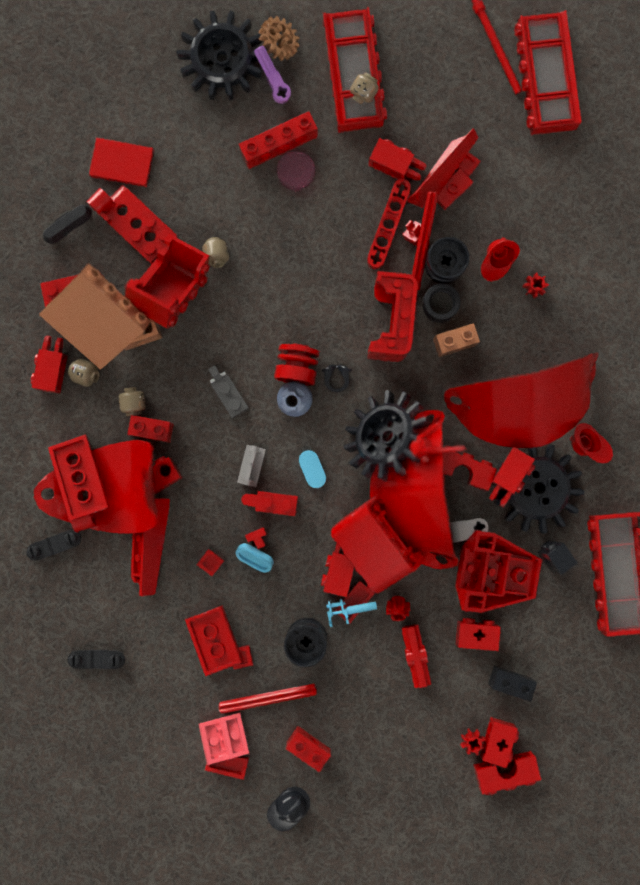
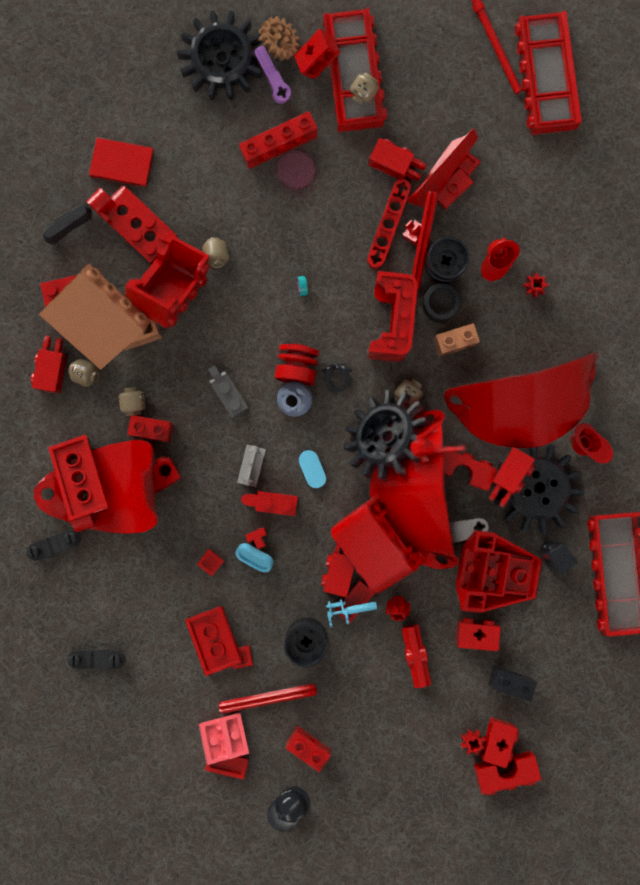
red wedge [131,498,170,596] -> none
none -> red brick [294,29,340,79]
none -> teal tile [297,276,308,296]
none -> dark tan head [394,379,424,409]

